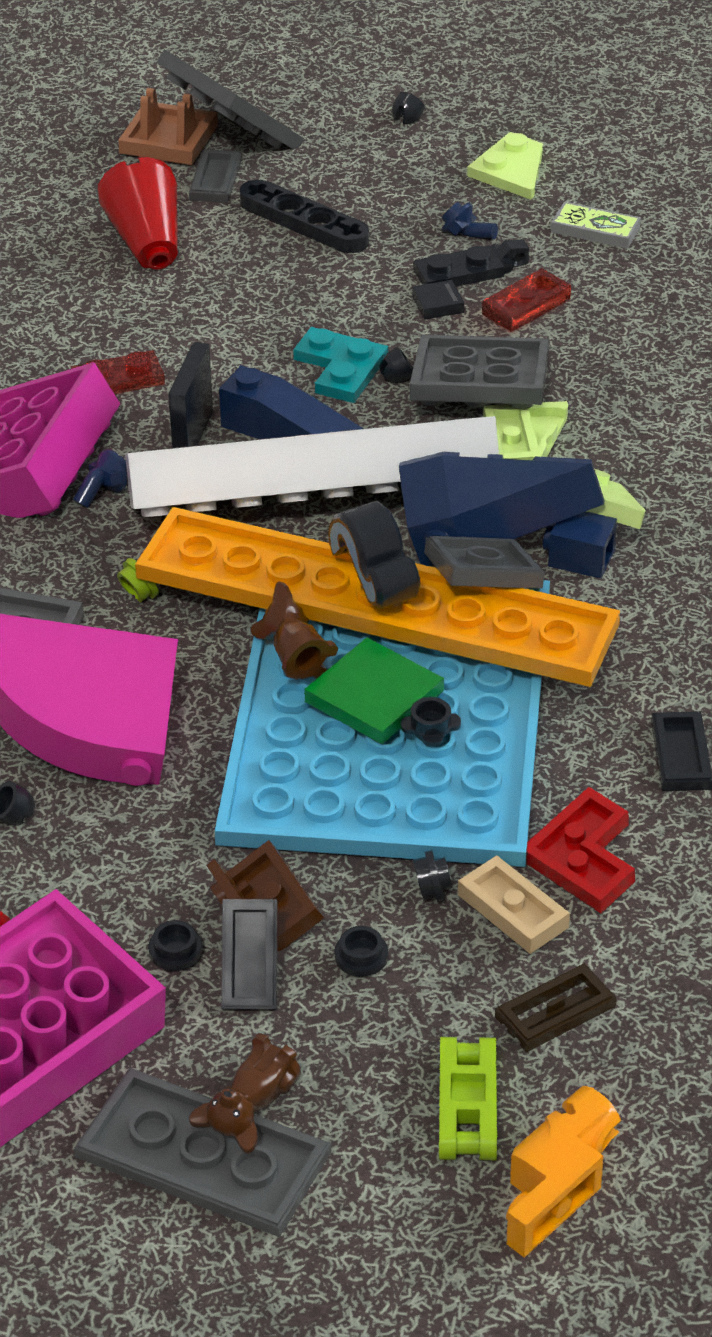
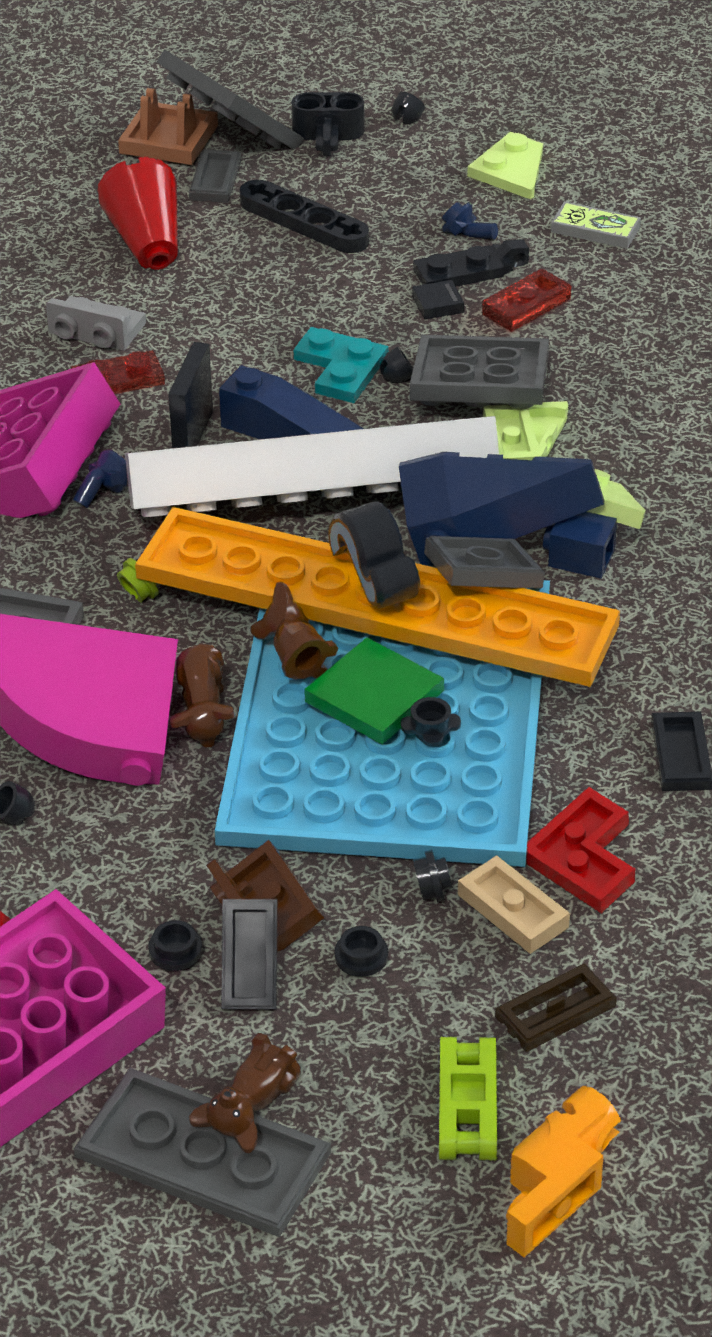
none -> light grey bracket [46,296,146,351]
none -> reddish brown animal [170,643,235,748]
none -> black beam [291,92,365,157]

